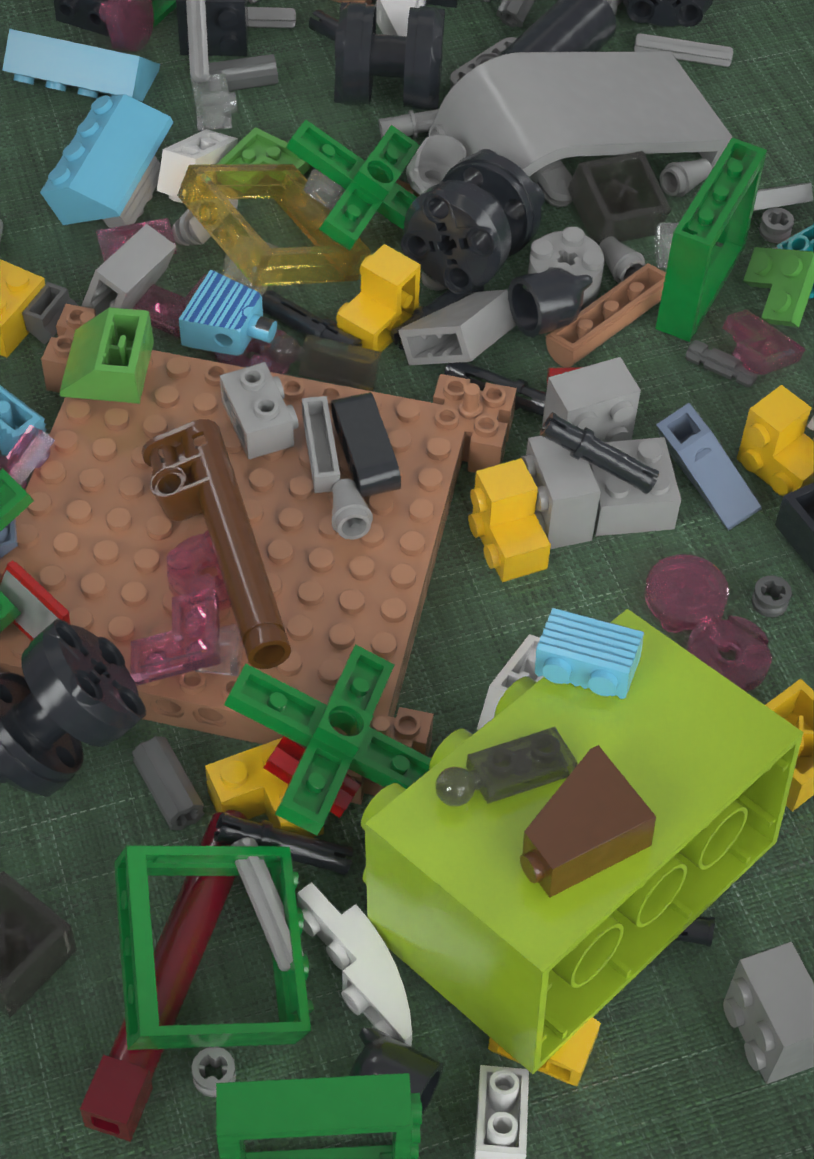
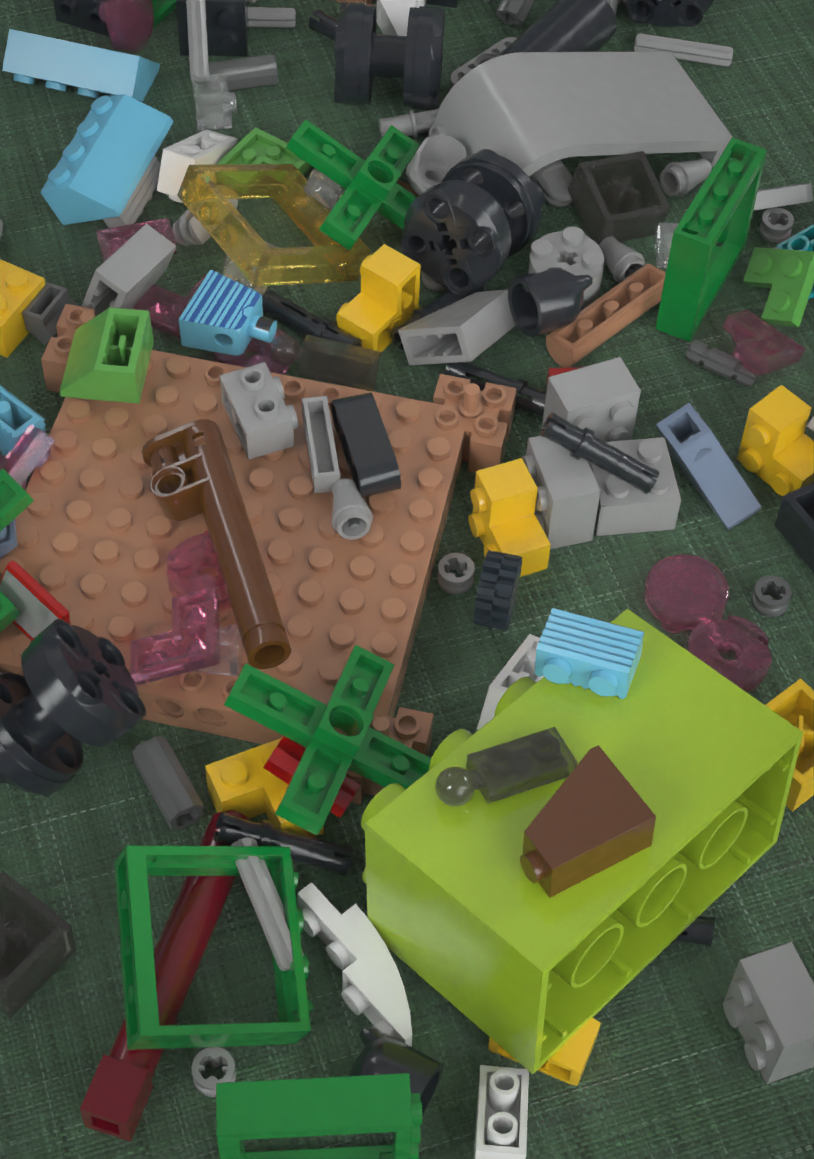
none -> light grey bush [437,553,475,594]
none -> black wheel [473,550,522,631]

